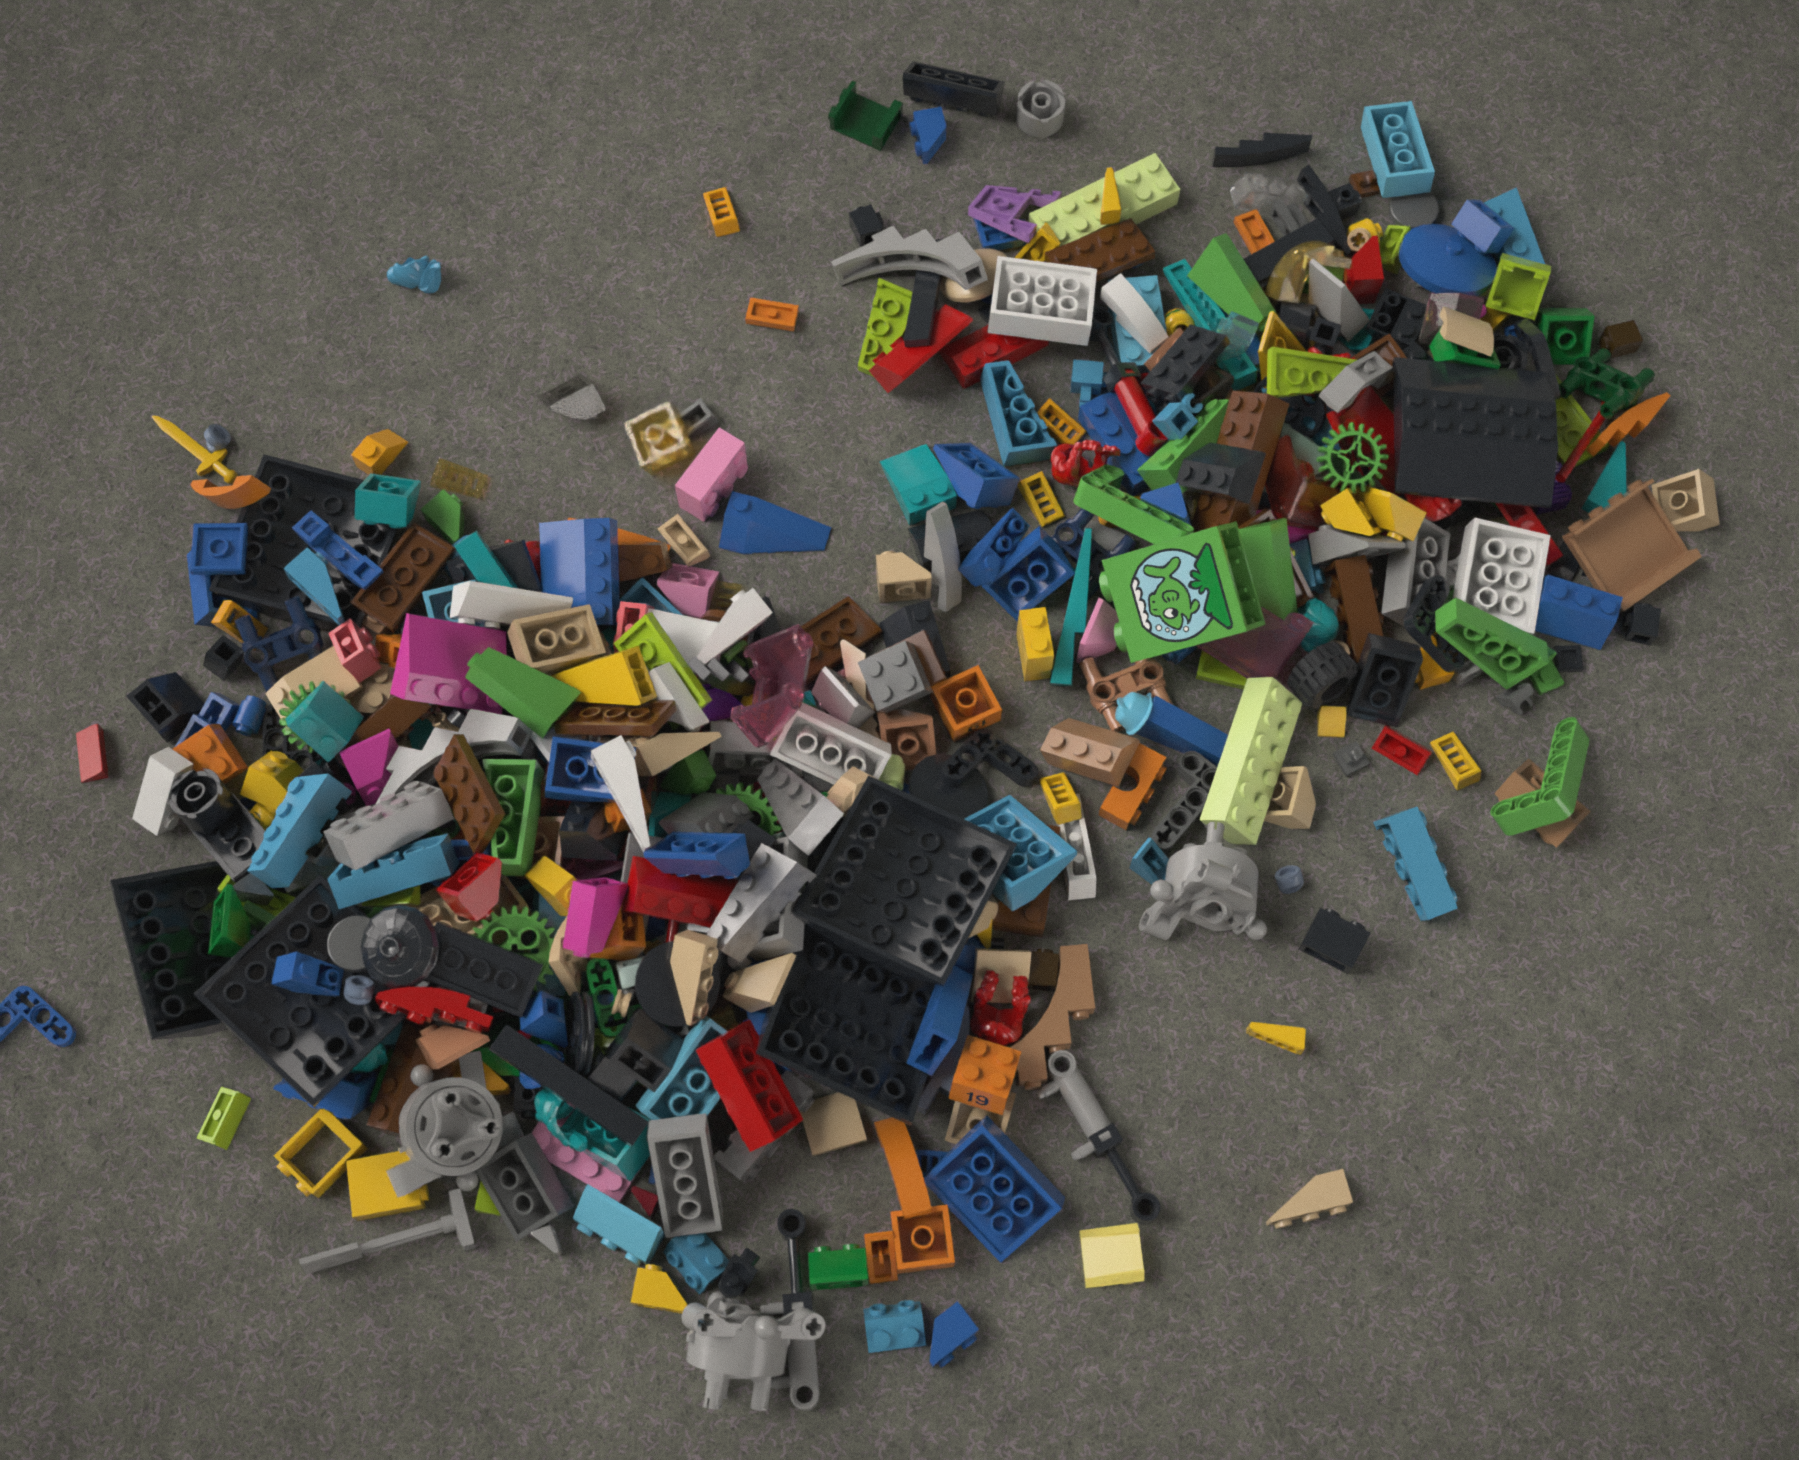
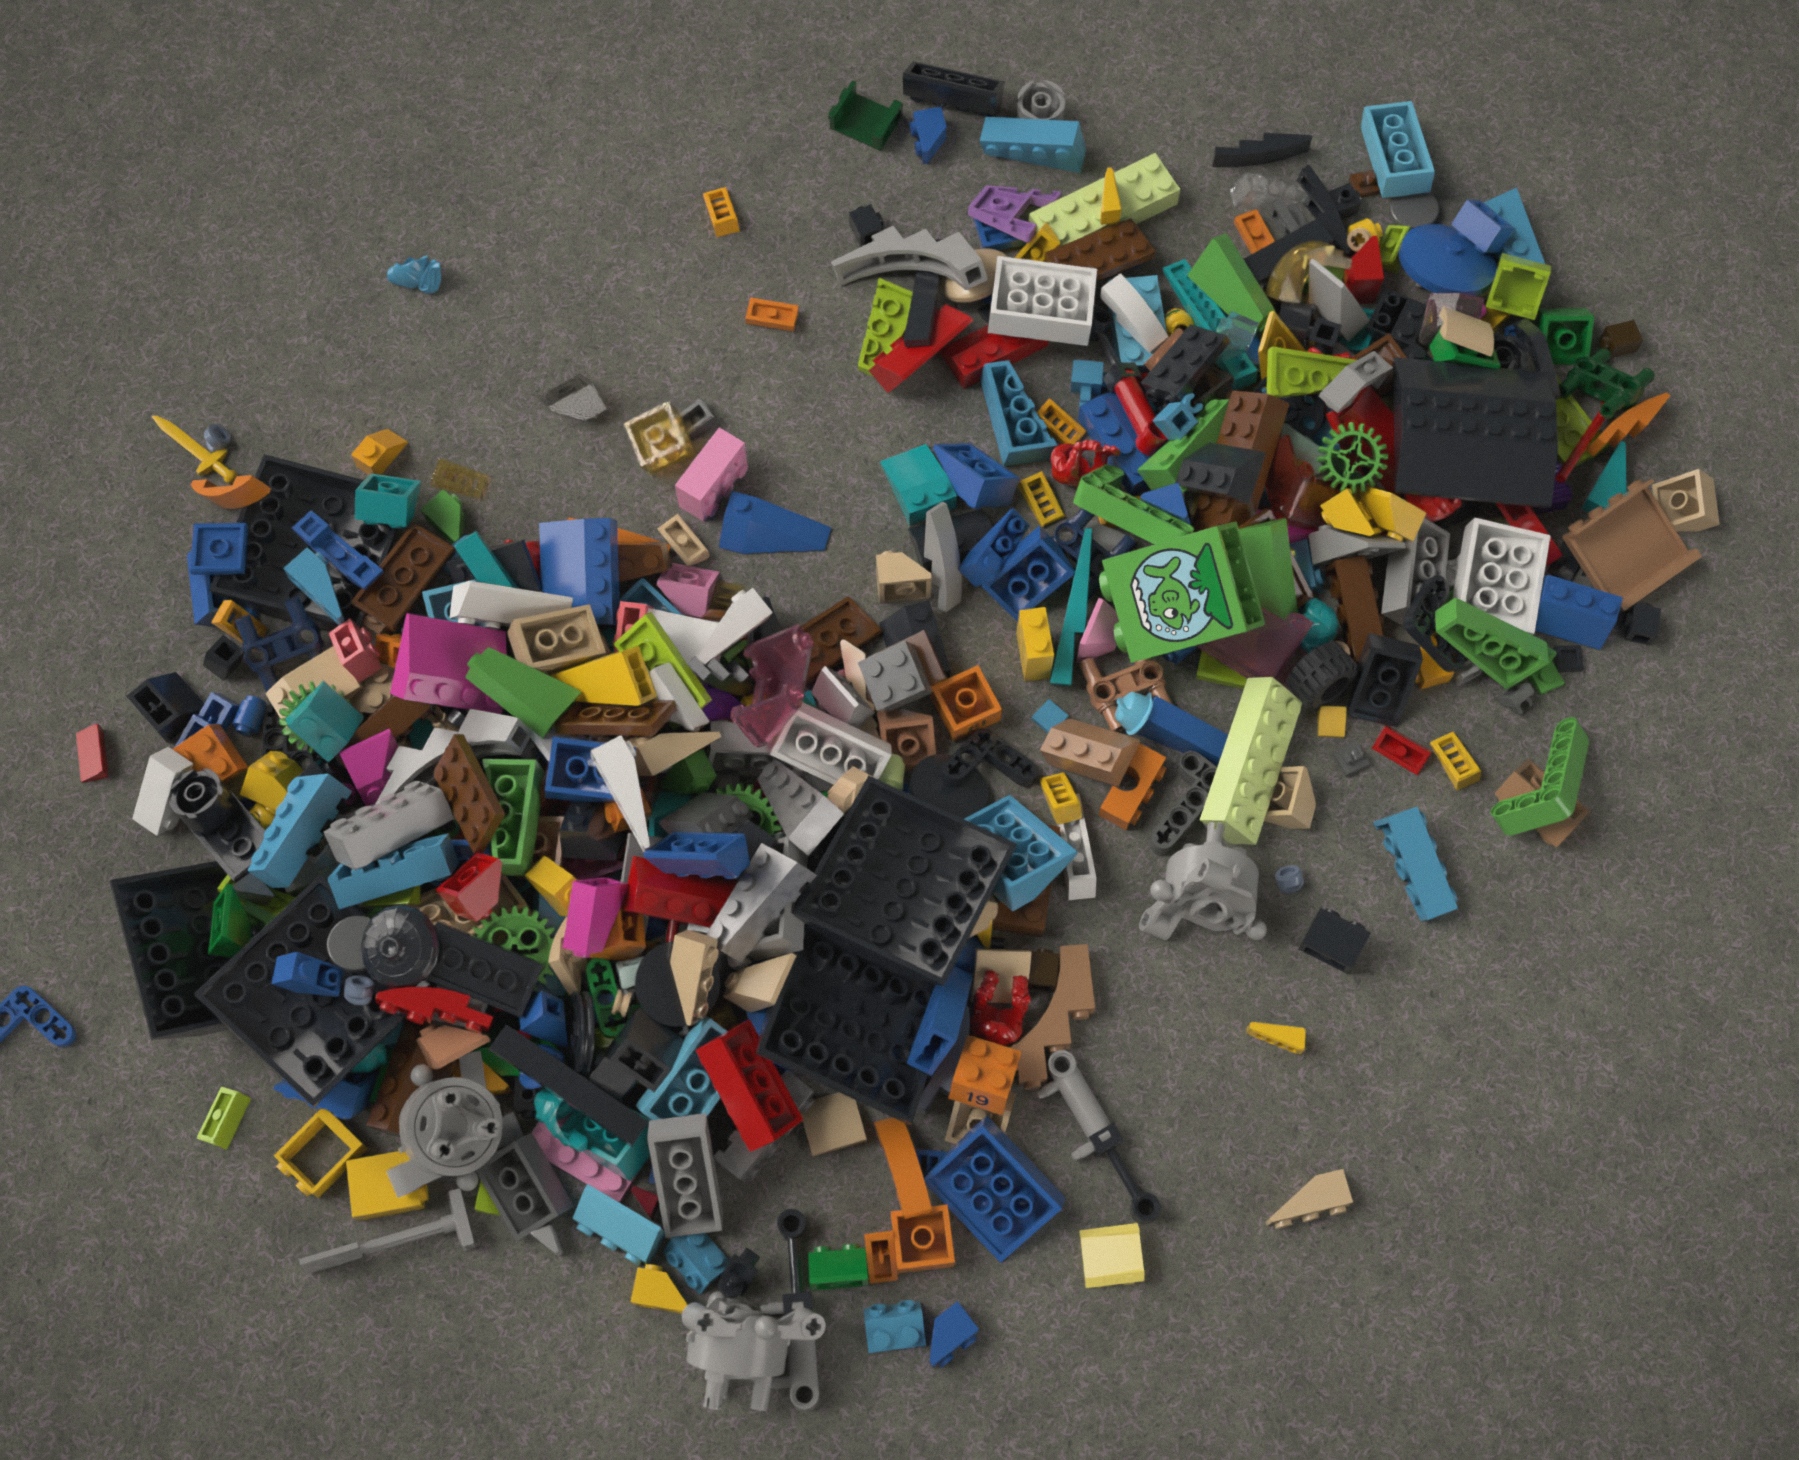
dark azure slope [1129,837,1169,884] -> none
none -> dark azure wedge [980,117,1086,173]
none -> dark azure tile [1031,699,1069,734]

